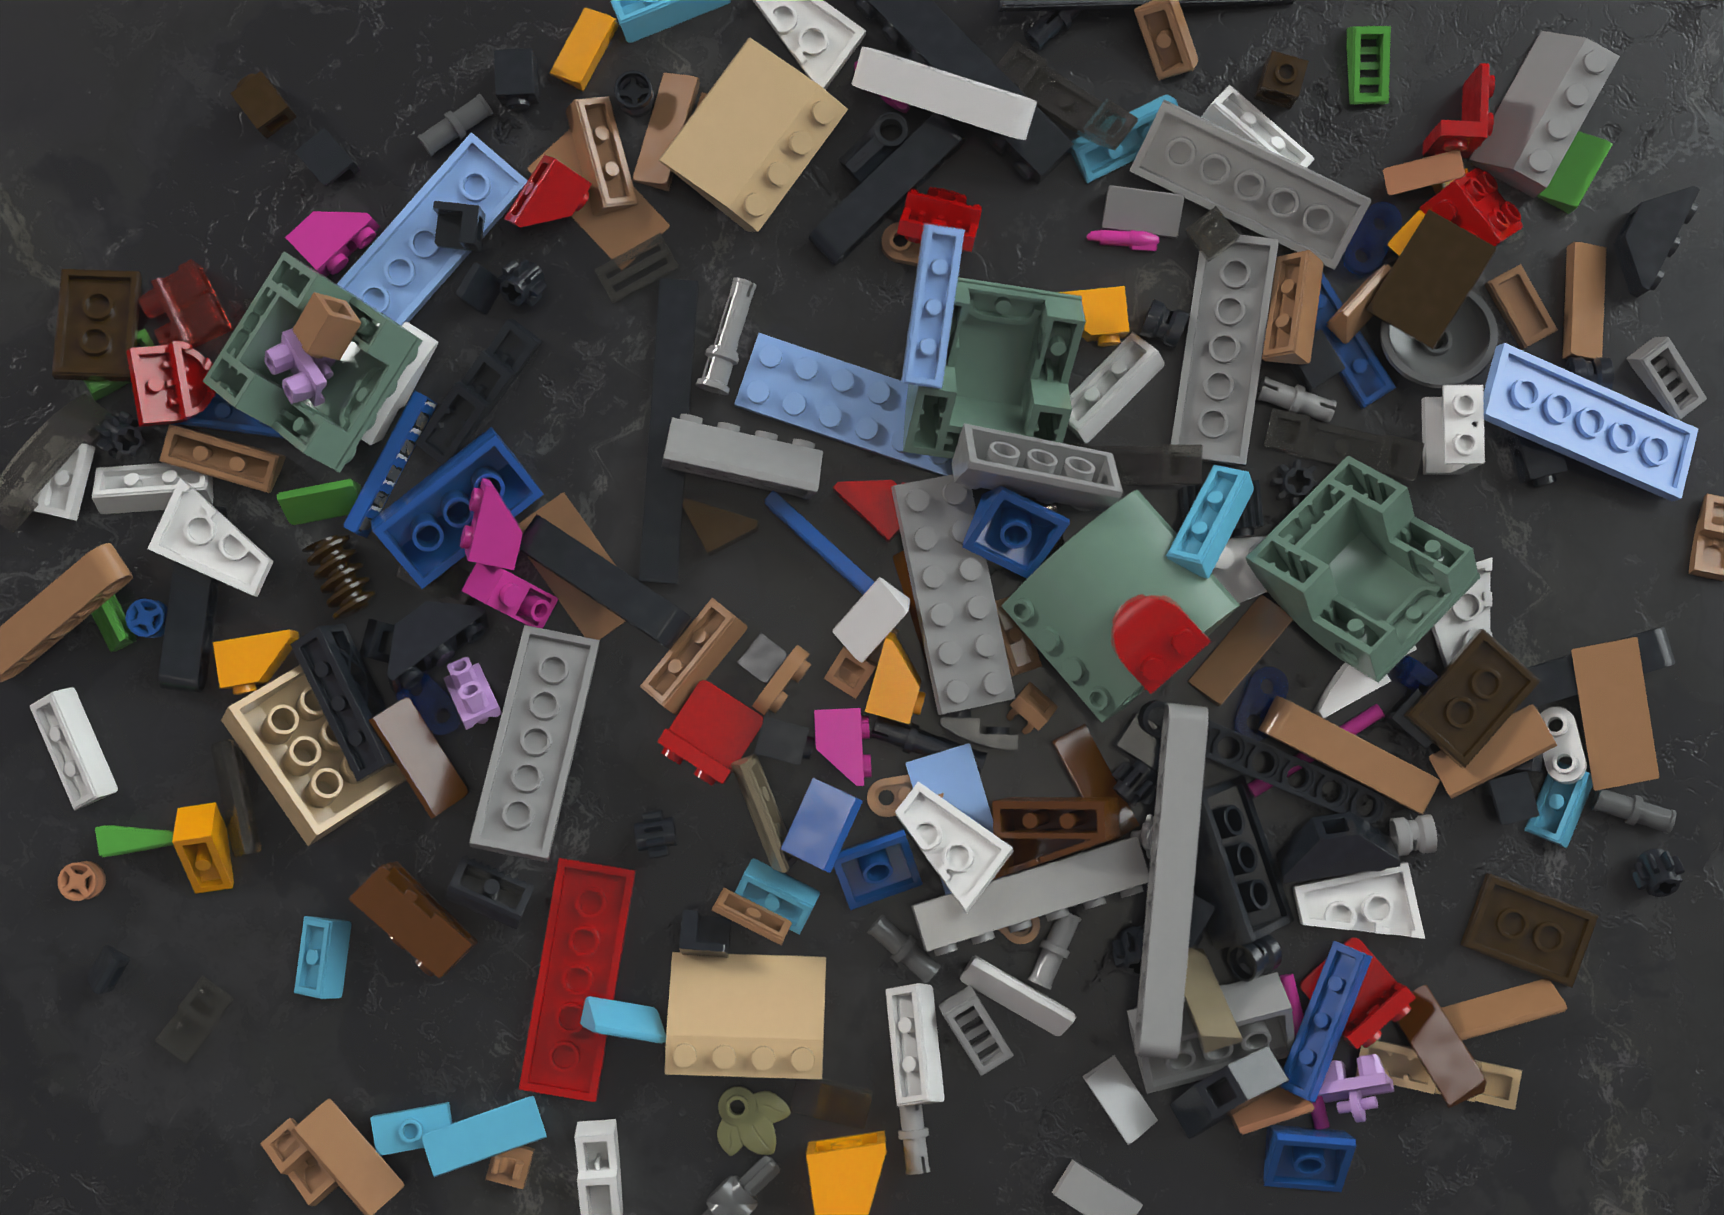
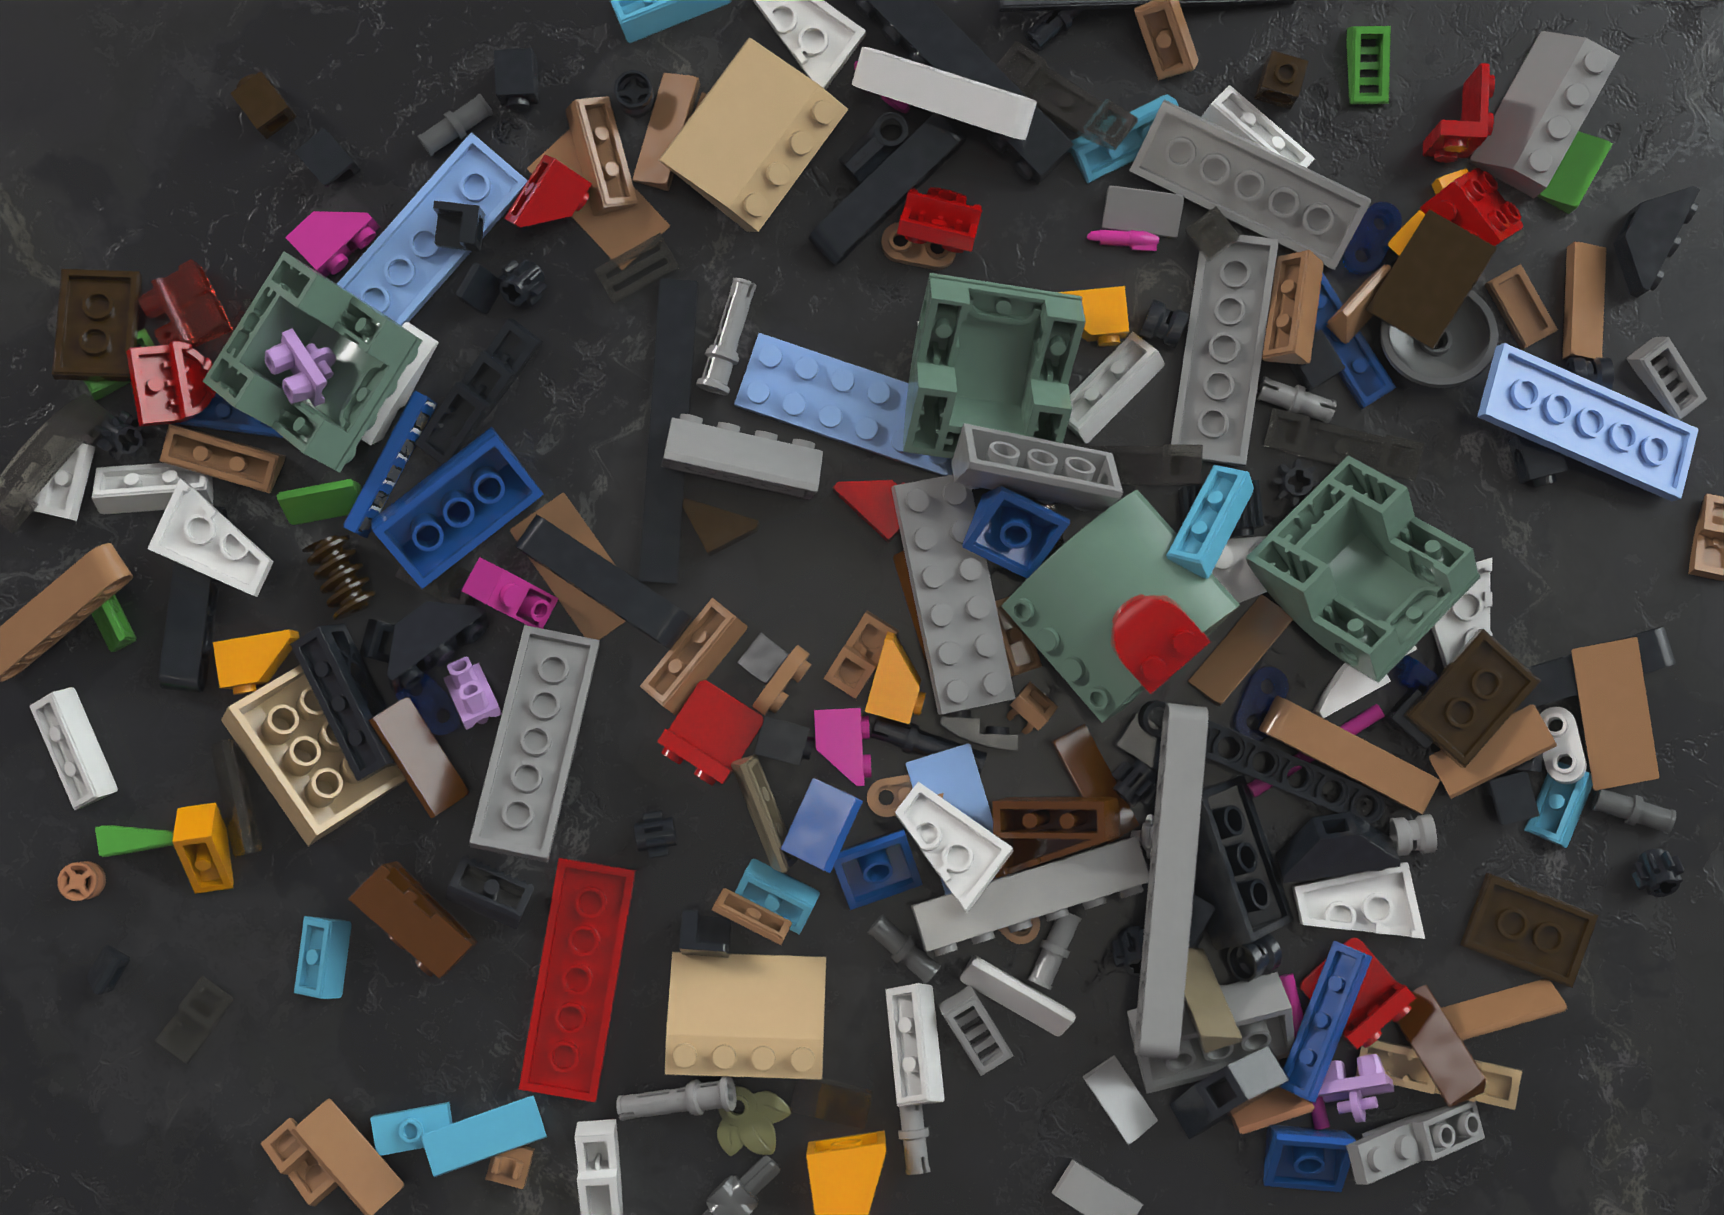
blue wheel [125,599,168,638] -> none
medium nougat brick [292,292,362,361] -> none
dark pink slope [460,478,523,570] -> none
light orange slope [550,7,618,91] -> none
medium azure slope [580,996,666,1044] -> none
blue tile [764,490,874,595] -> none
white slope [832,577,910,663] -> none
light blue tile [901,224,965,389] -> none
nougat slope [1383,150,1465,196] -> none
white panel [1422,385,1485,475] -> none
none -> light grey pin [616,1076,737,1121]
none -> light grey slope [1346,1101,1485,1185]

